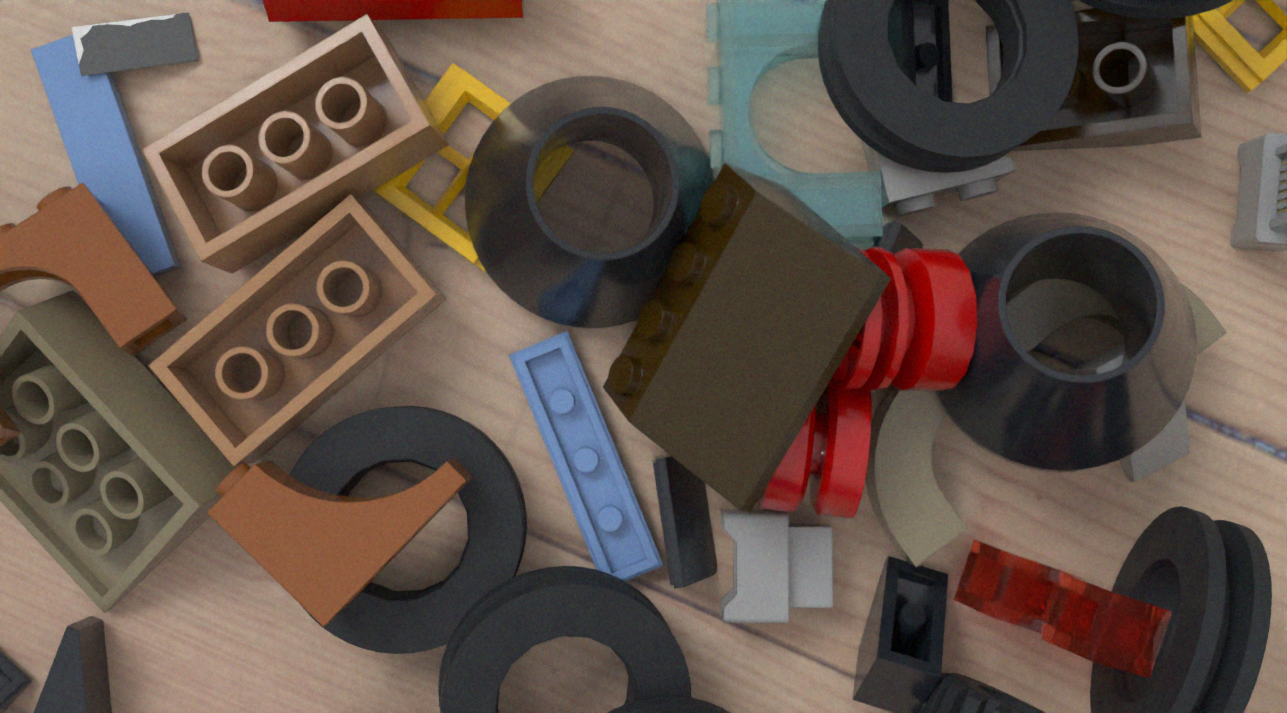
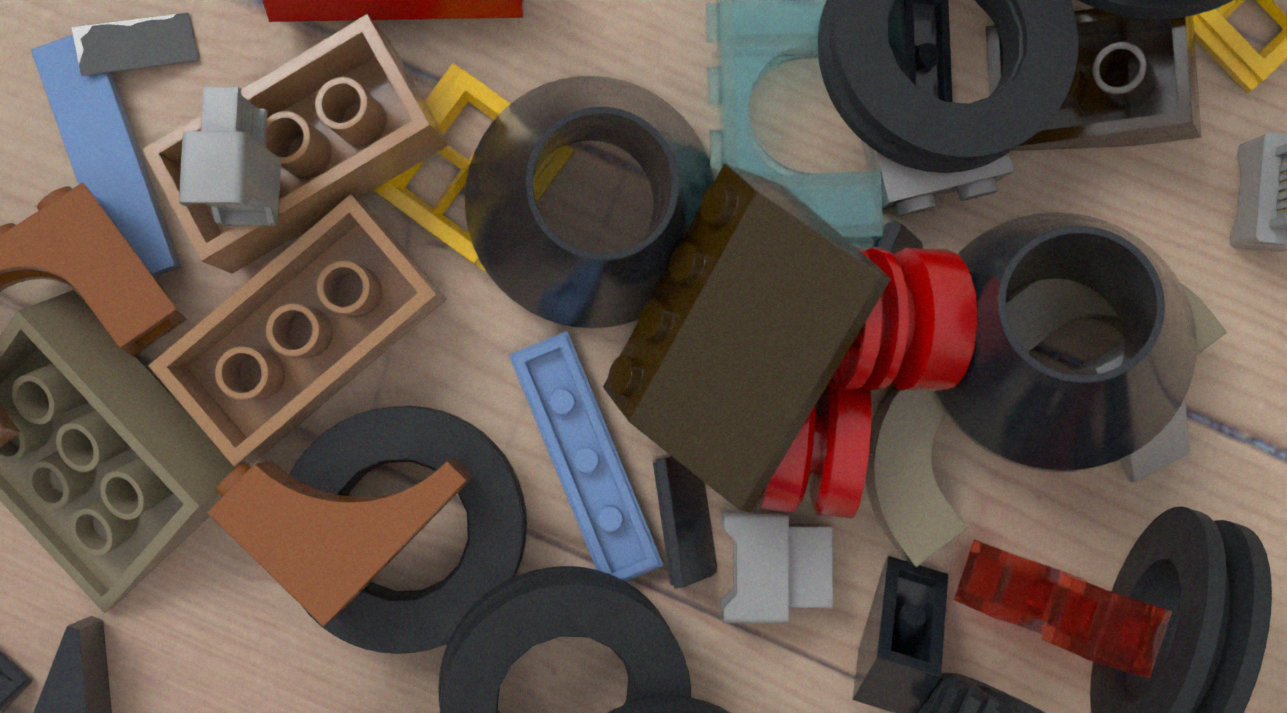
none -> light grey piece [179,87,281,226]

